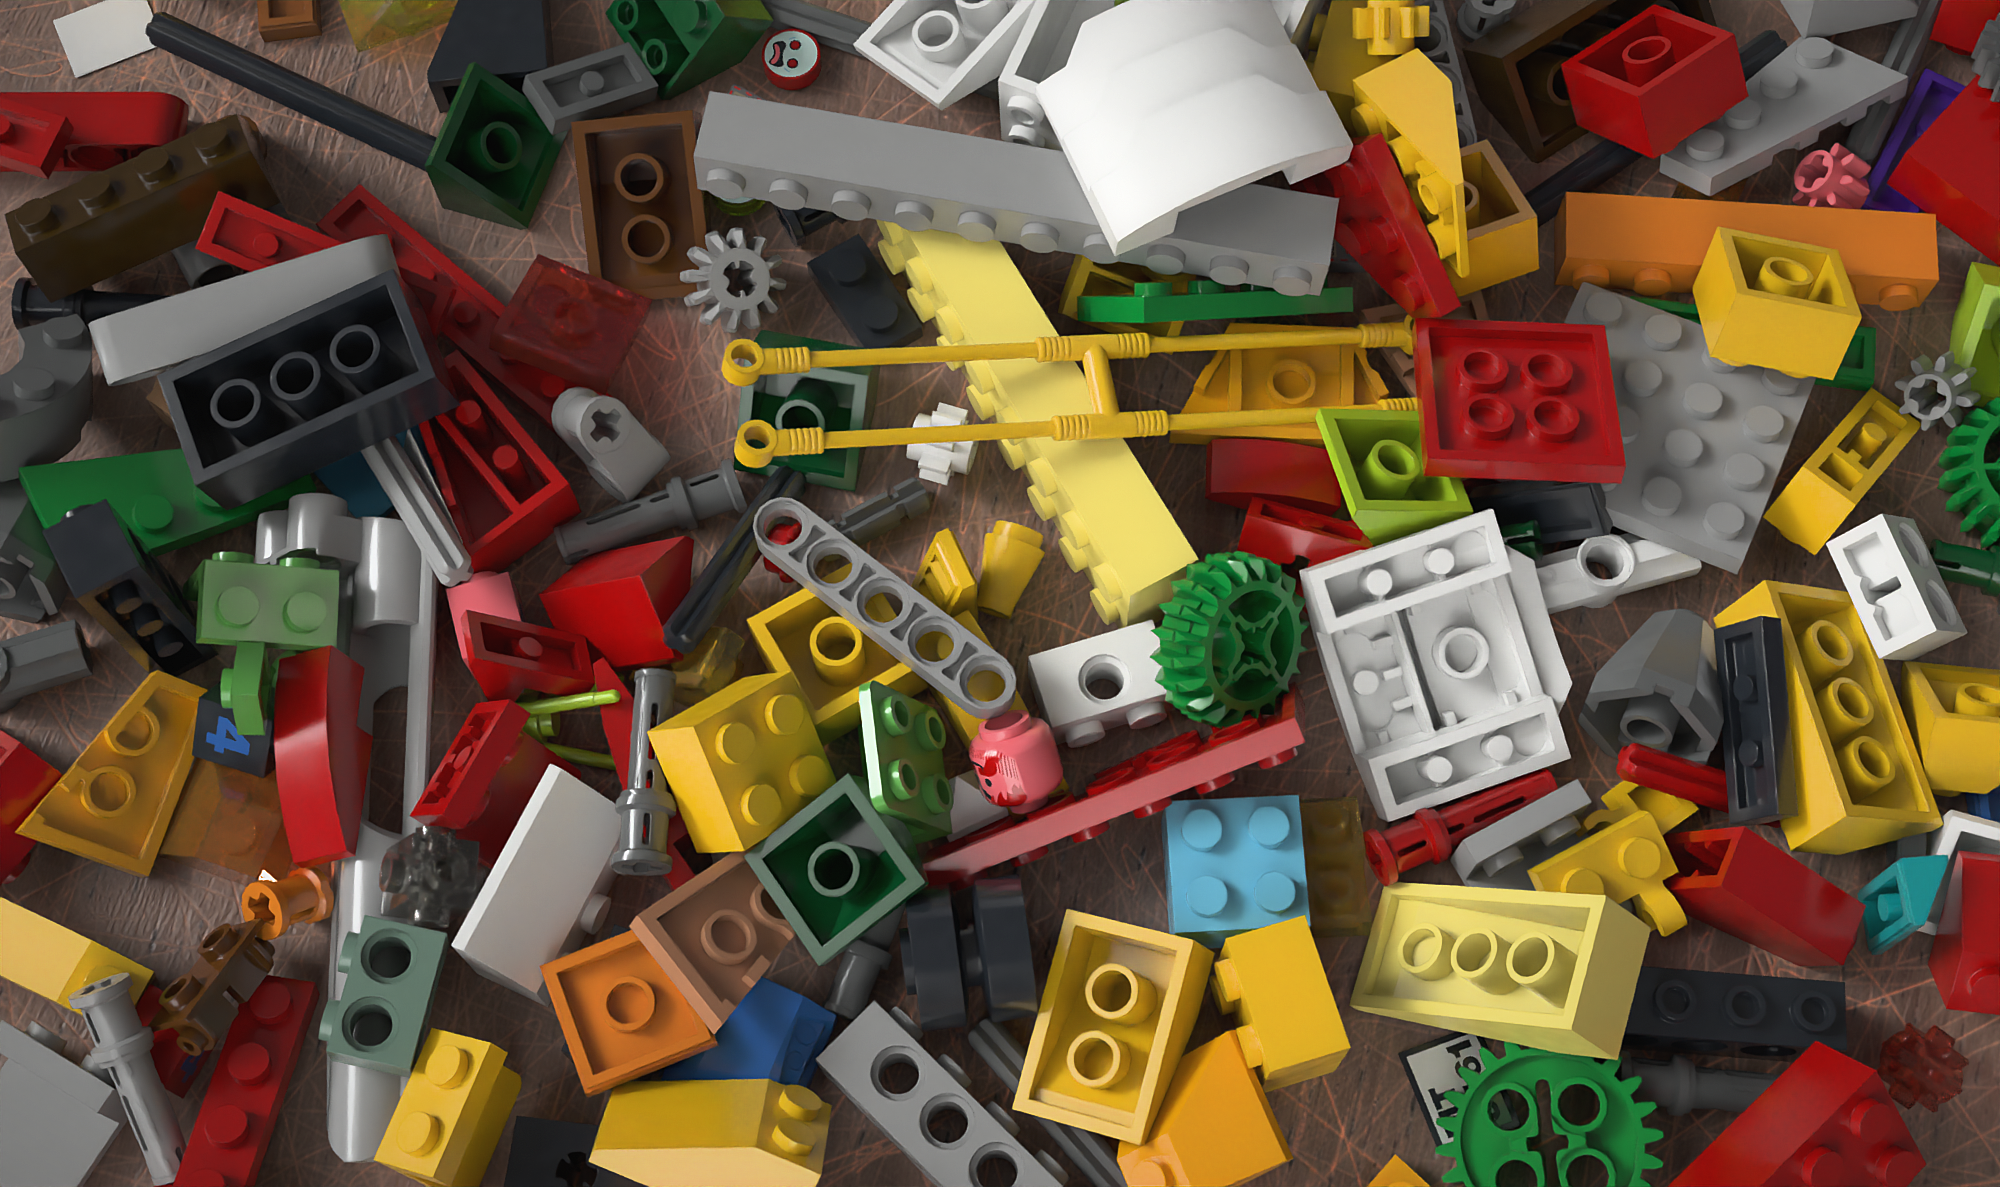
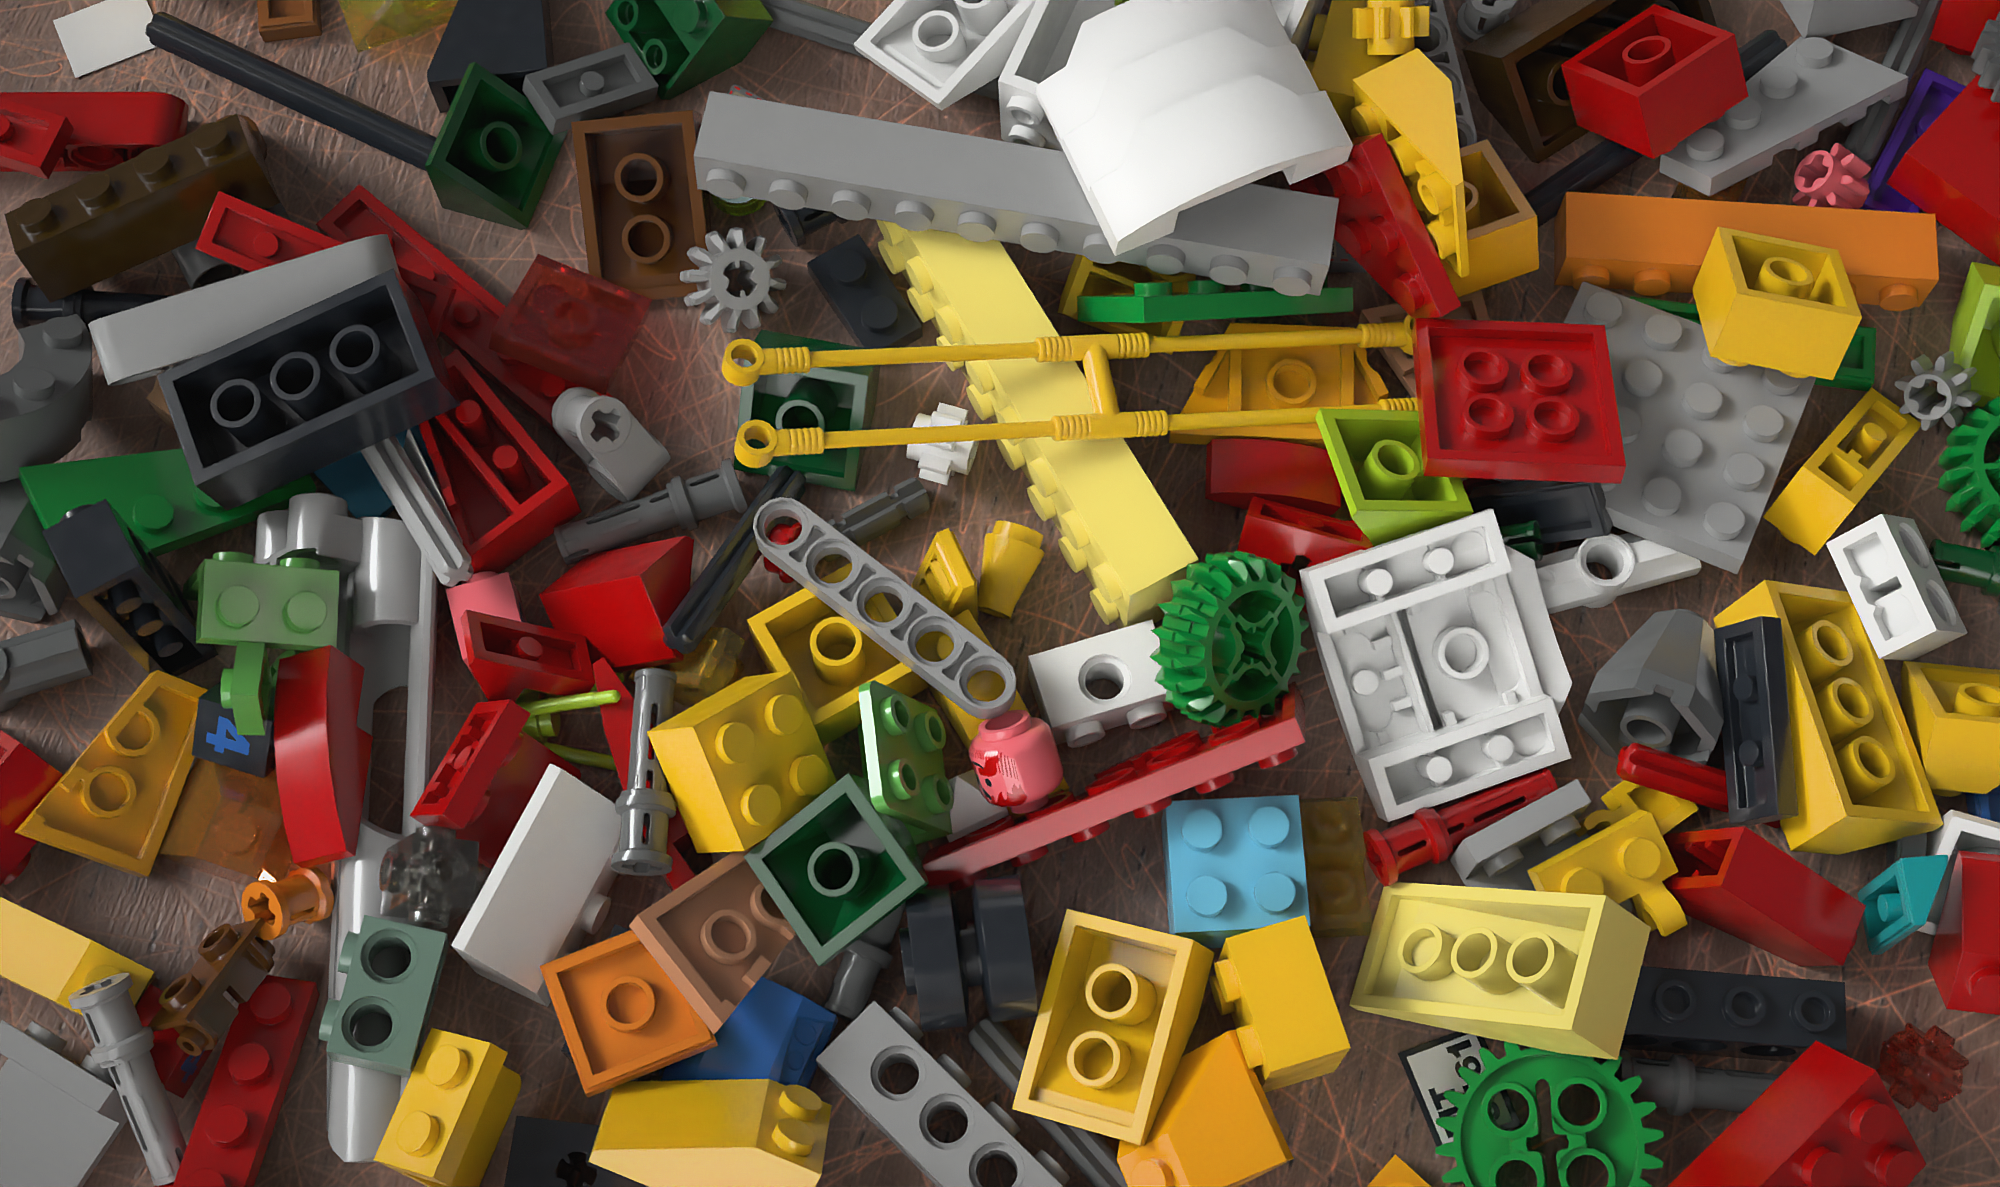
tile [762,29,822,90] -> none

